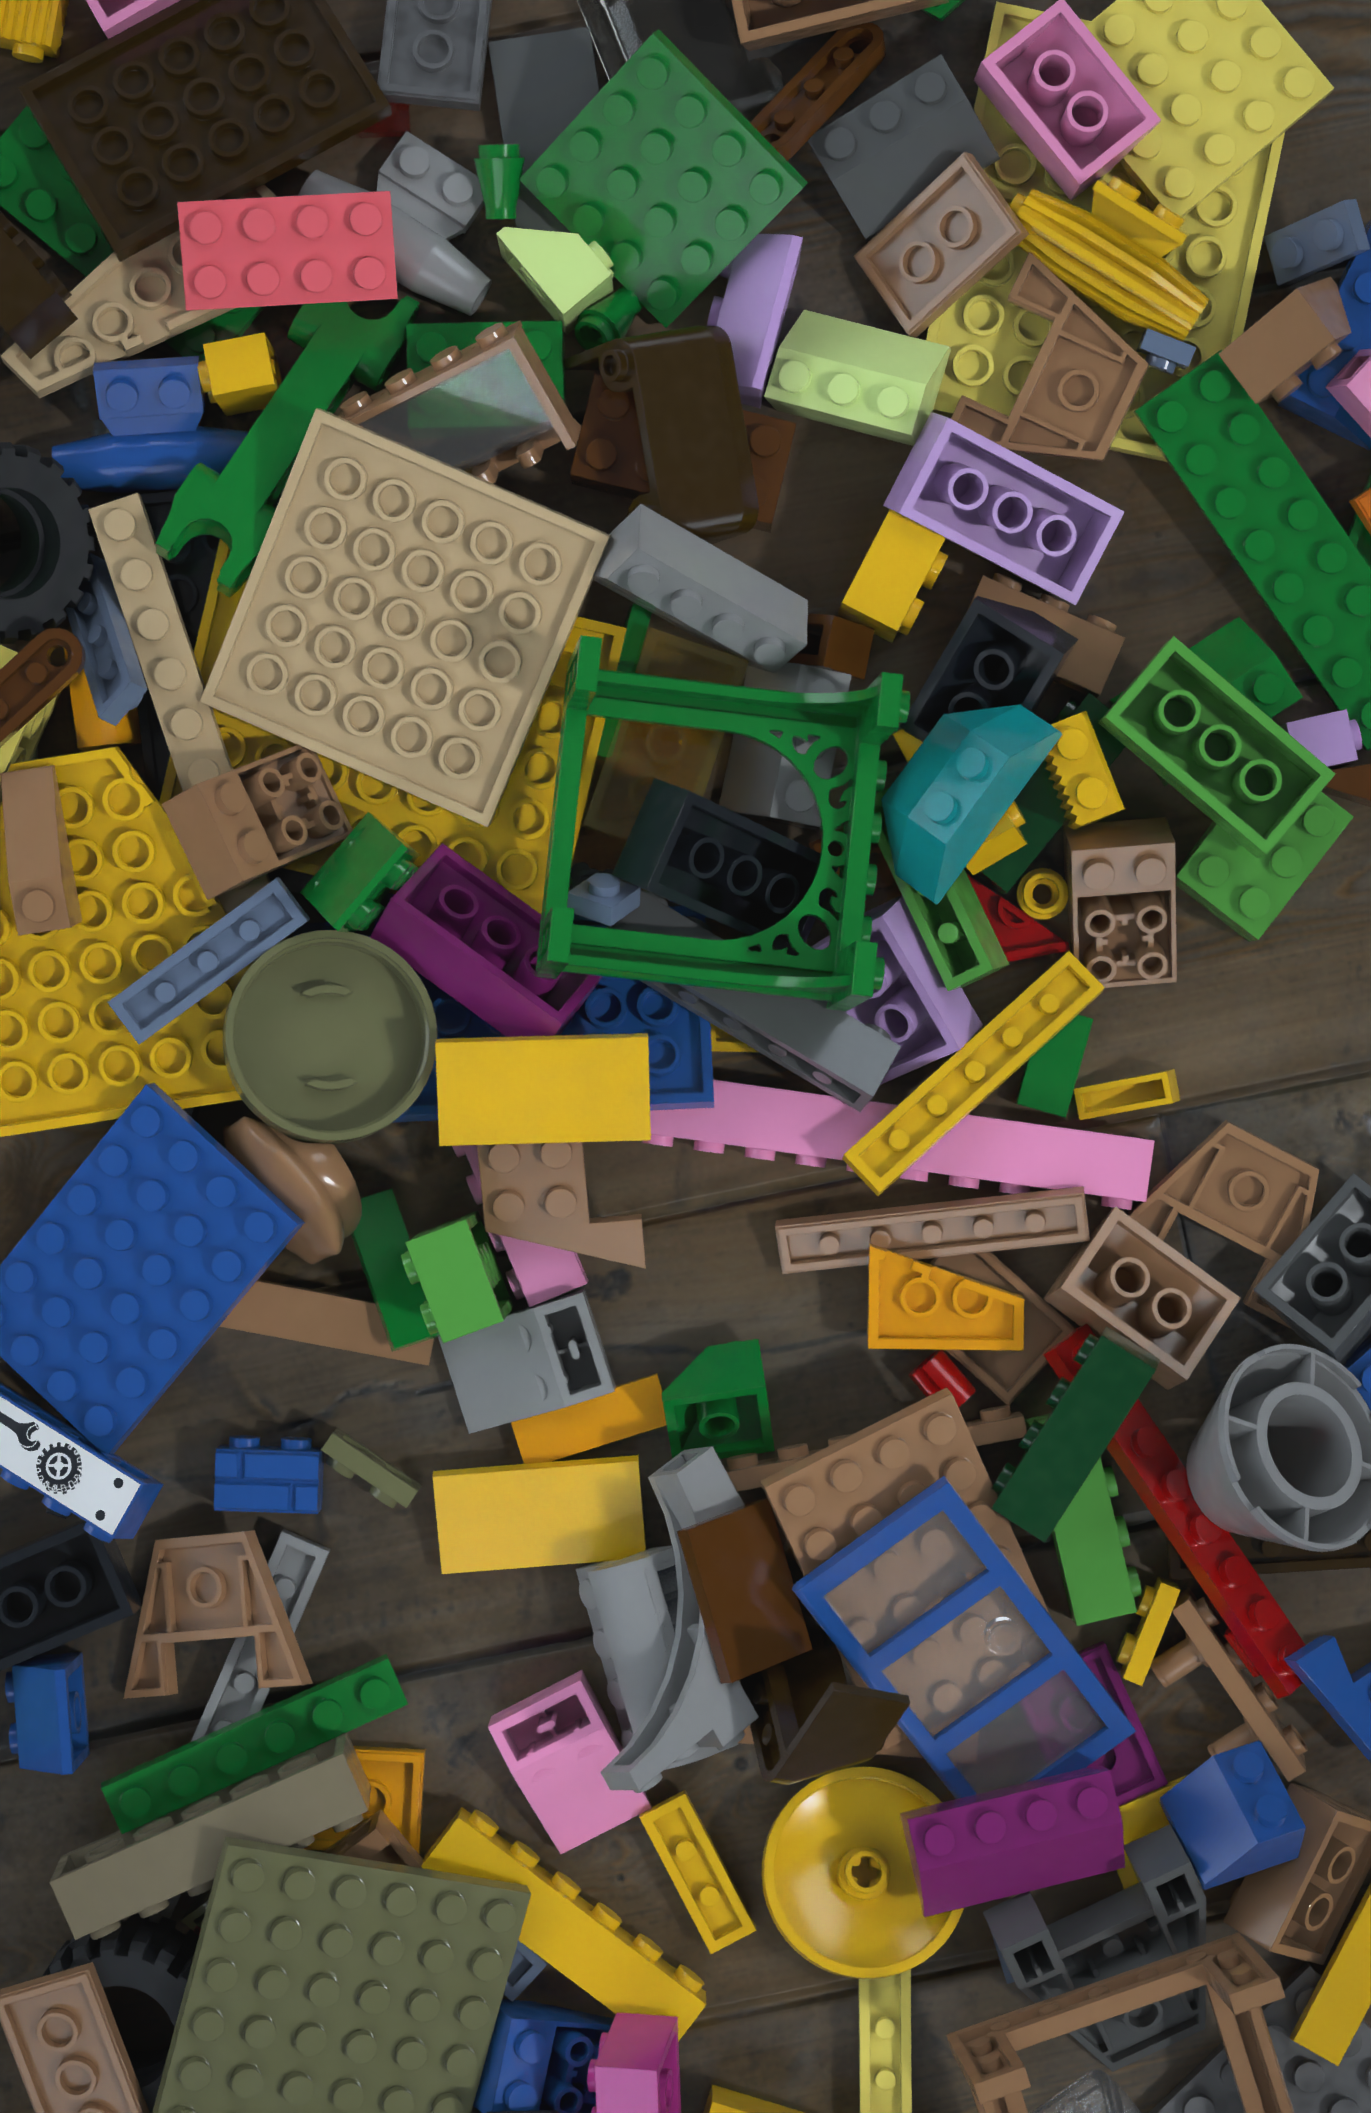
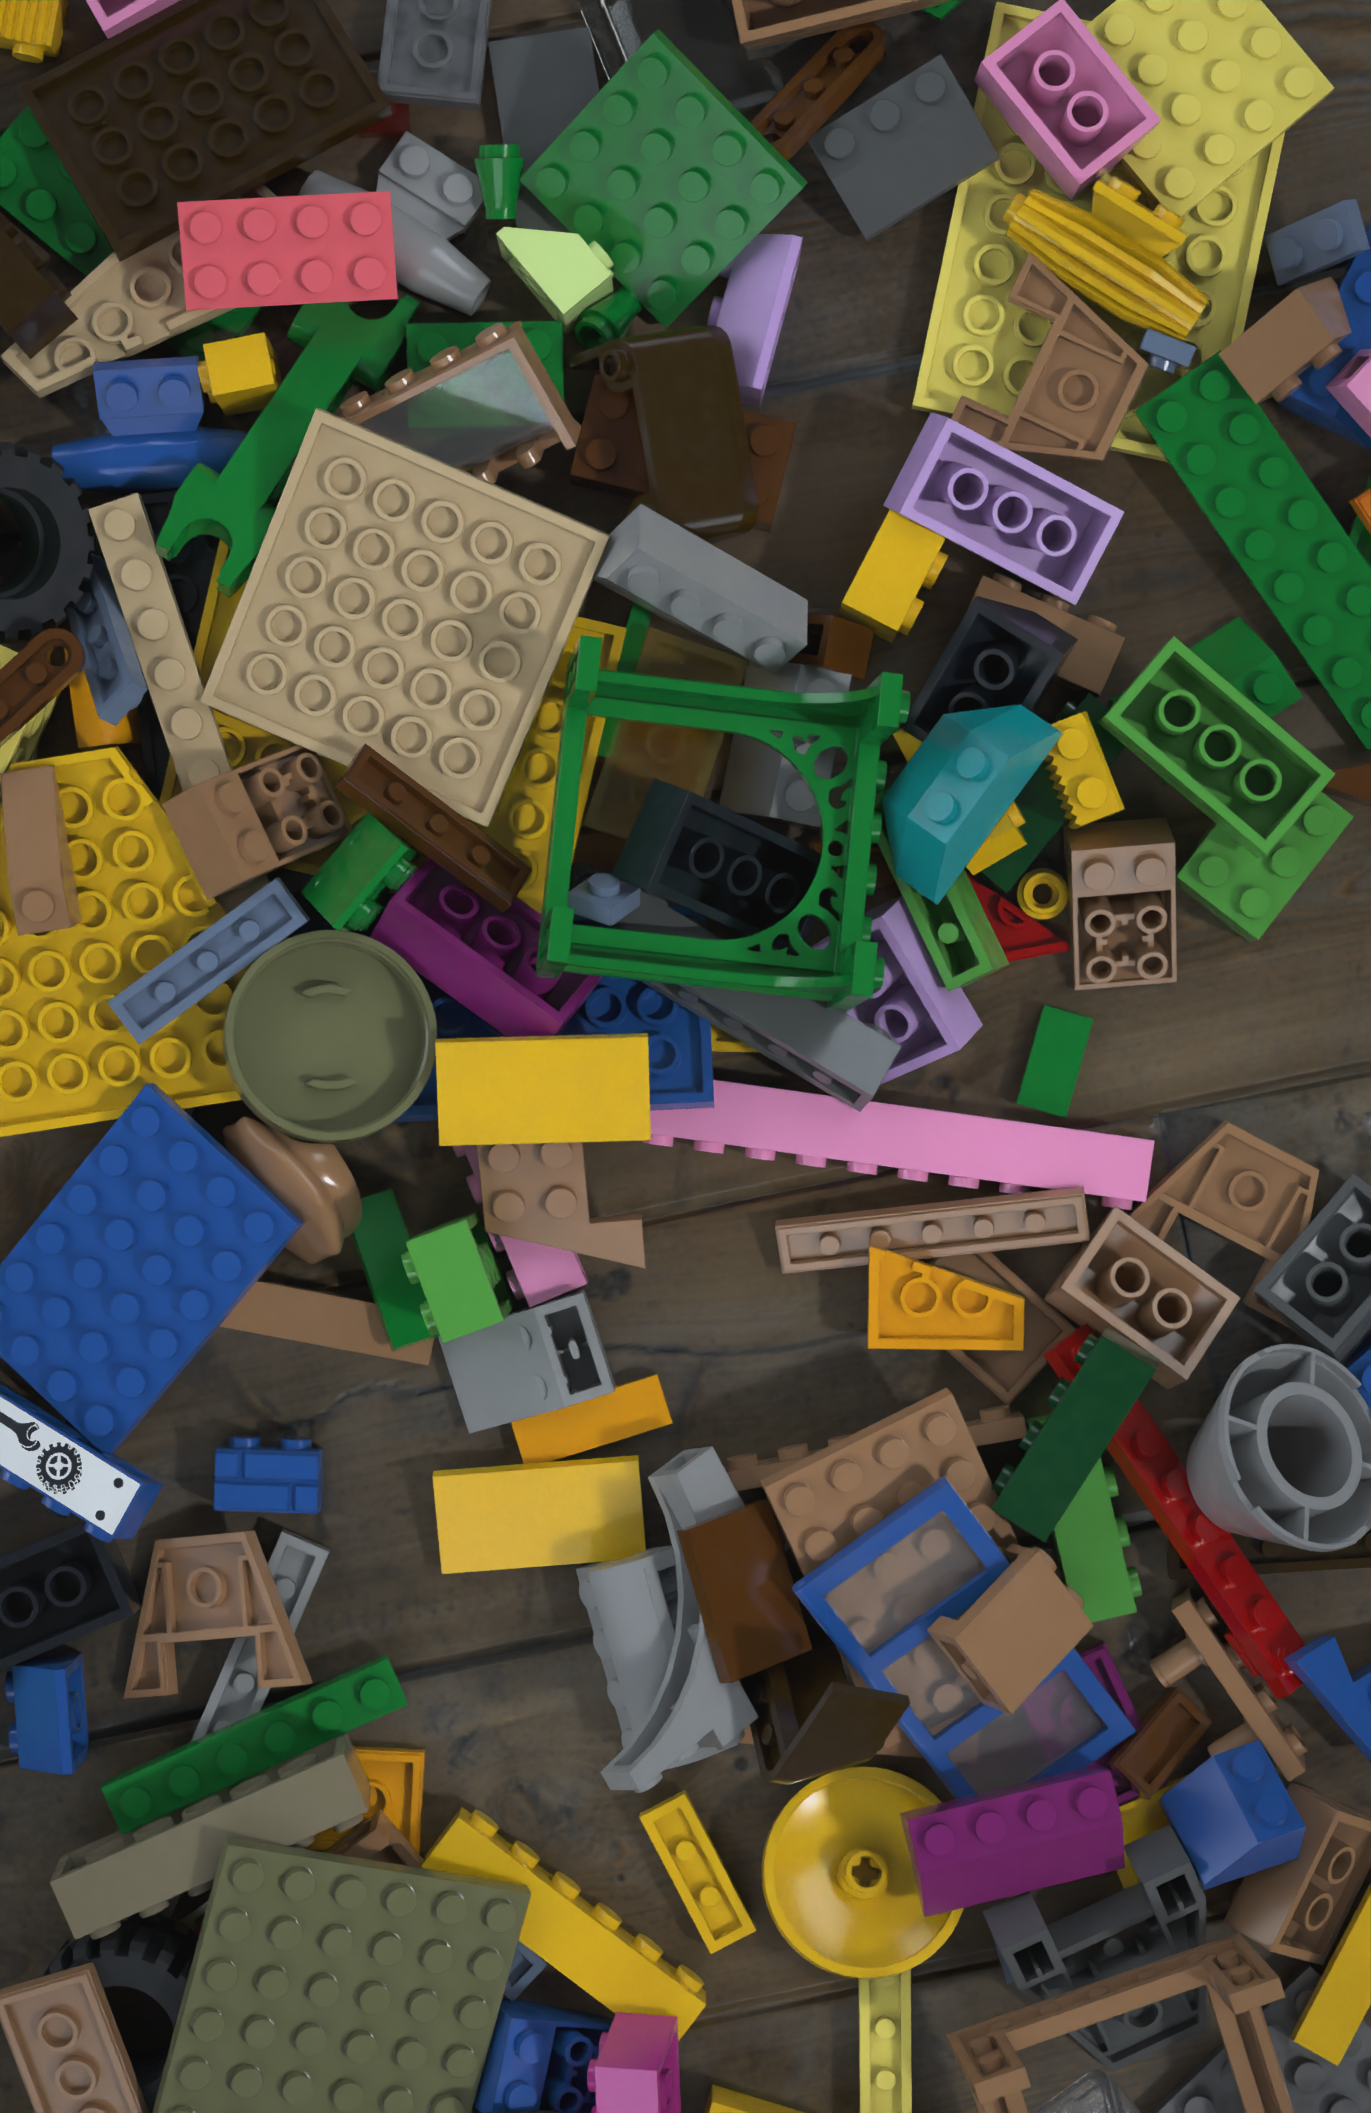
olive plate [321,1428,422,1508] -> none
bright pink slope [488,1670,652,1855] -> none
green slope [662,1339,775,1459] -> none
yellowish green slope [764,310,951,446] -> none
yellow plate [842,951,1105,1196] -> none
medium nougat tile [853,152,1029,337] -> none
red piece [908,1350,976,1407] -> none
yellow piece [1074,1069,1181,1120] -> none
yellow plate [1116,1576,1181,1686] -> none
lavender brick [1280,709,1362,768] -> none
none -> reddish brown tile [335,743,532,912]
none -> medium nougat panel [927,1543,1094,1714]
none -> reddish brown tile [1107,1686,1213,1800]

